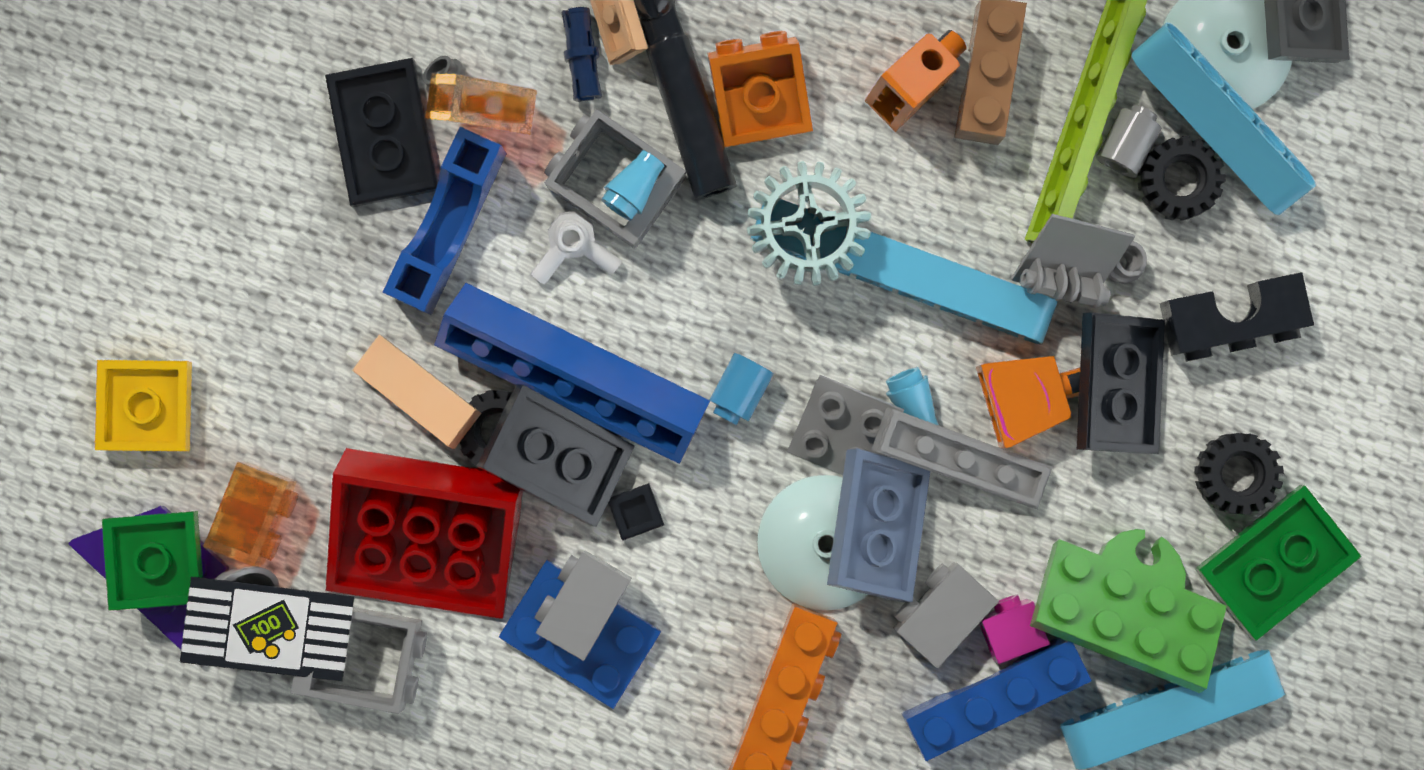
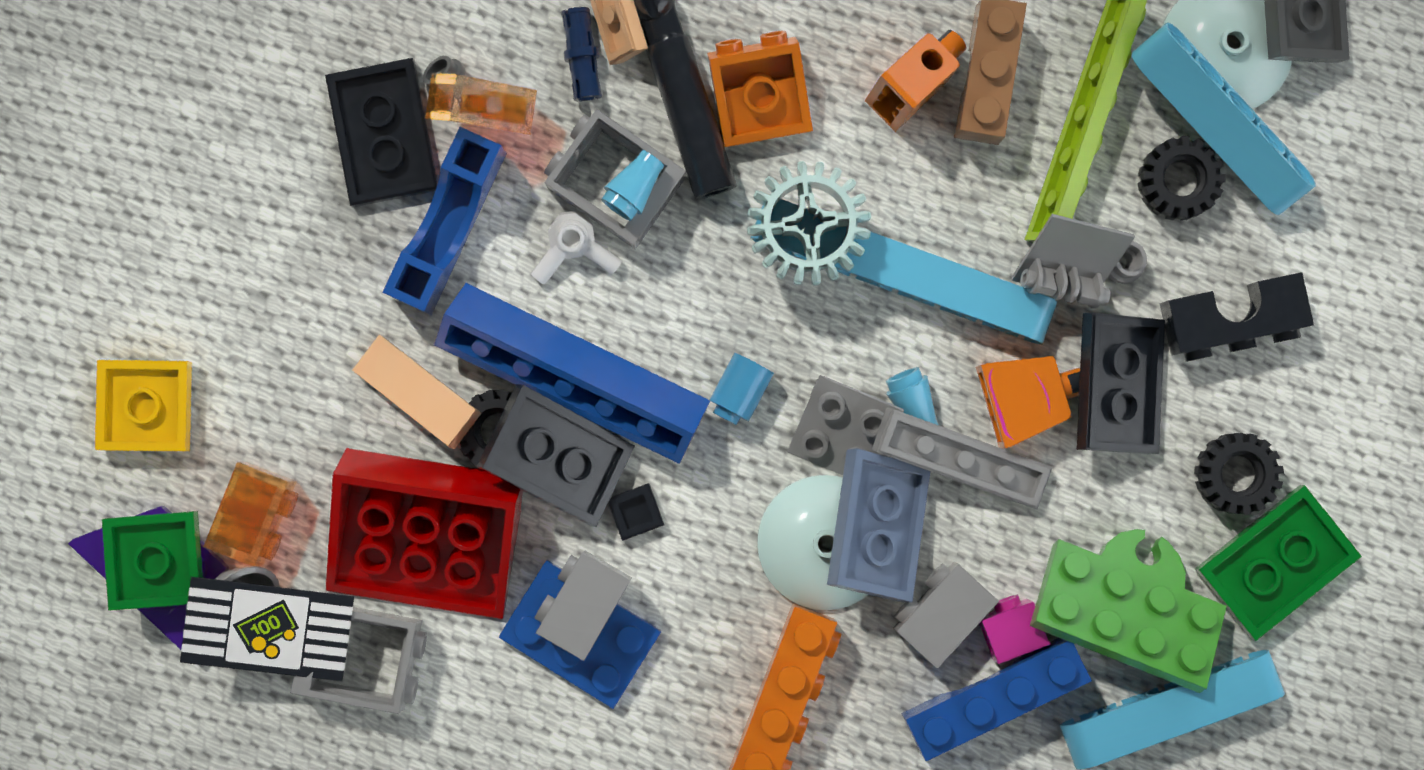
light grey brick [1096,105,1162,178] -> none

